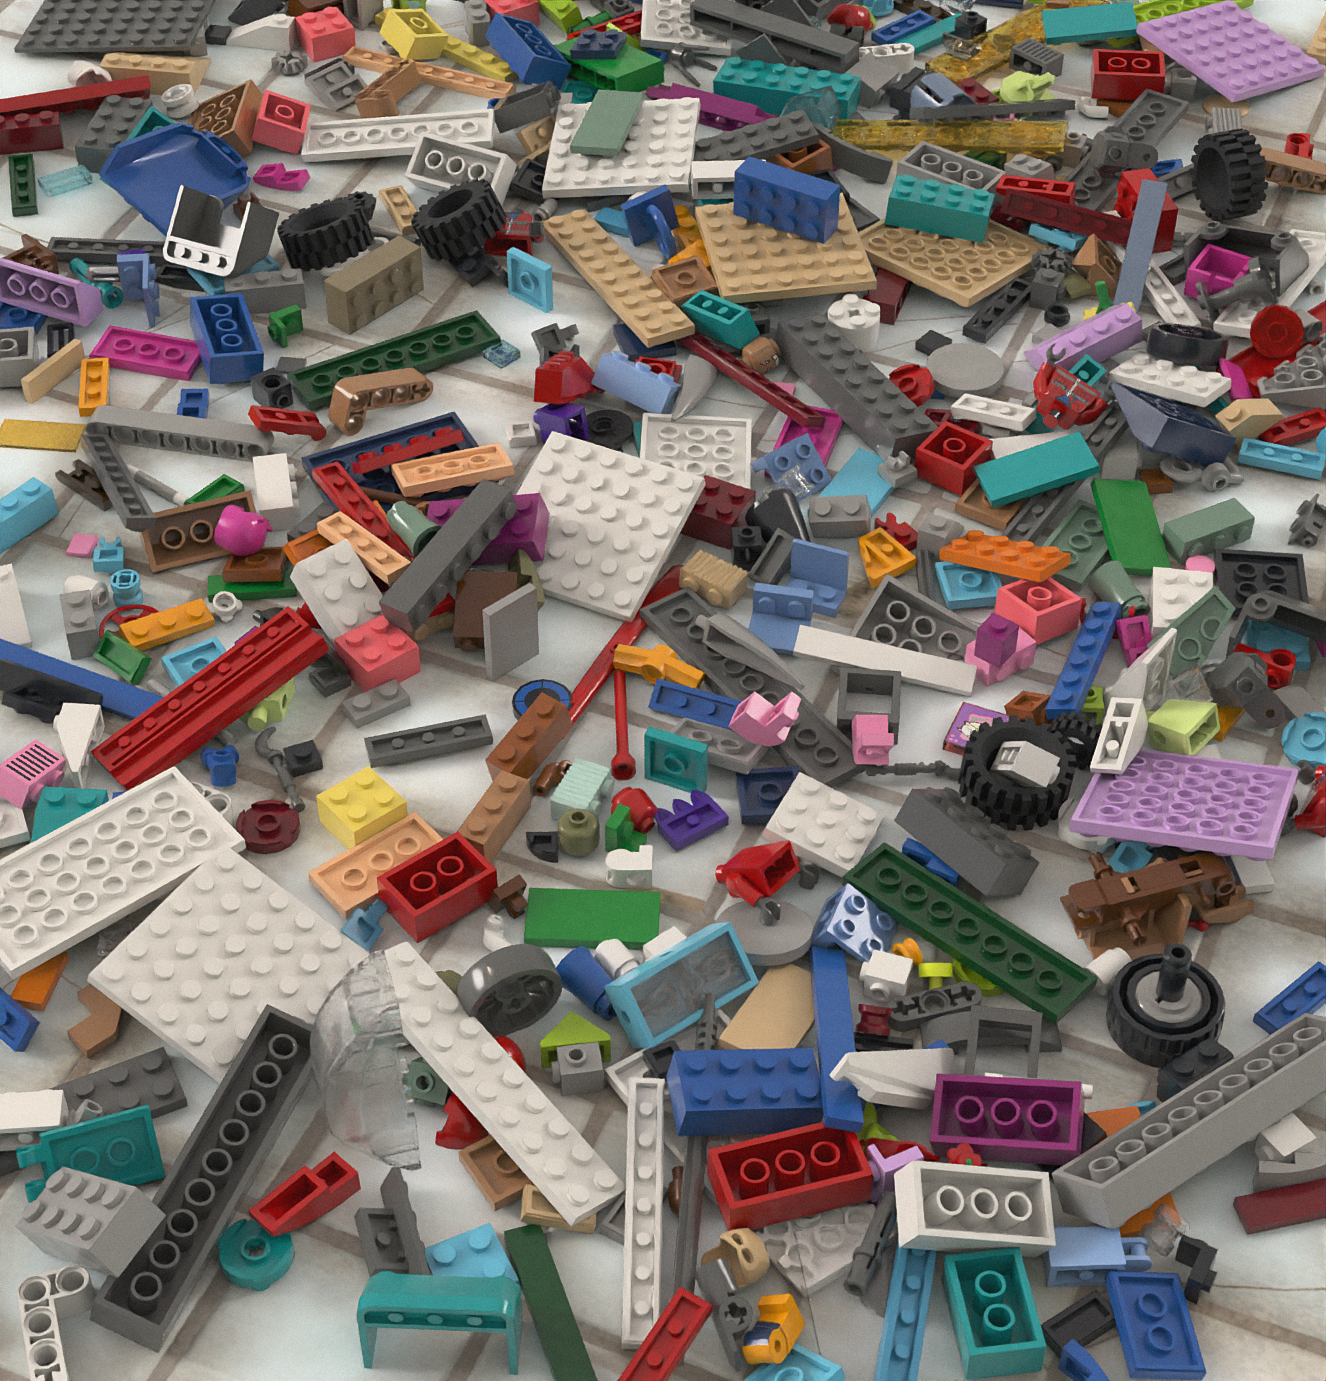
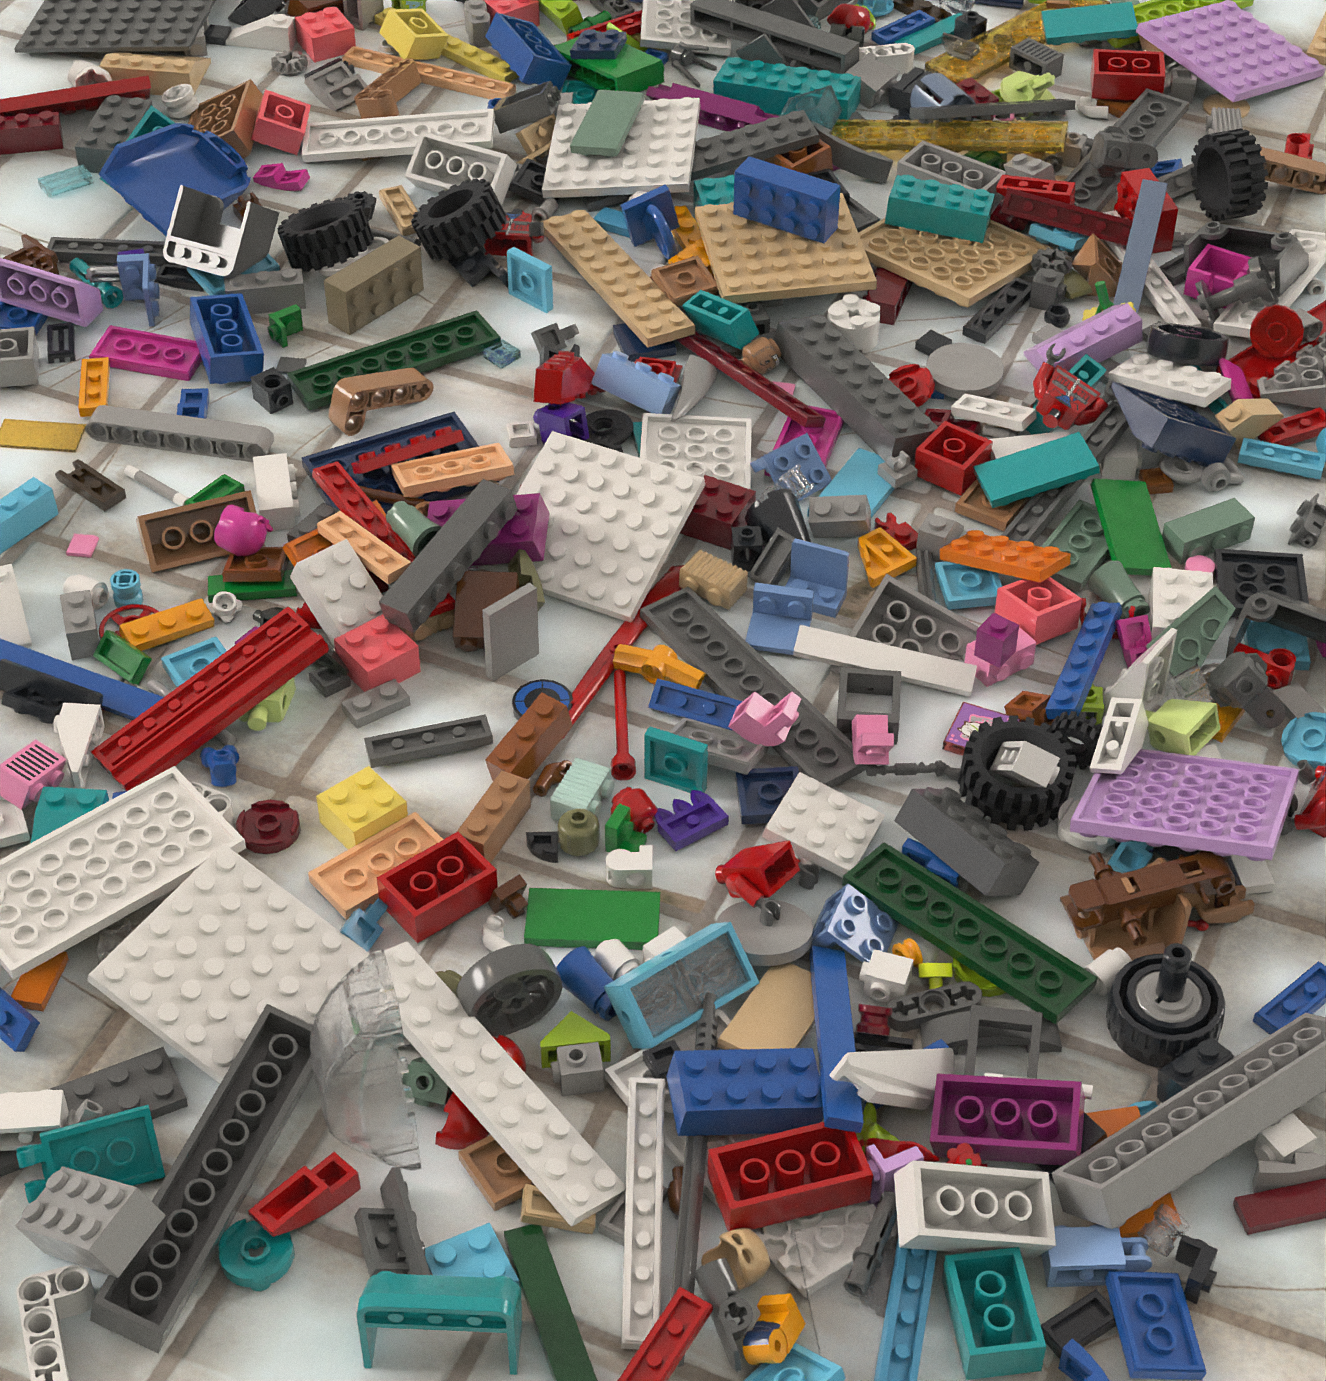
dark green tile [8,154,38,217] -> none
tan tile [21,339,85,404] -> none
medium nougat tile [67,984,124,1058] -> none
dark grey plate [80,434,156,532] -> none
medium azure plate [93,537,125,574] -> none
red plate [248,405,327,441] -> none
dark grey piece [255,727,306,813] -> none
black plate [283,740,323,778] -> none
white brick [691,160,766,199] -> none
light grey piece [695,613,805,690] -> none

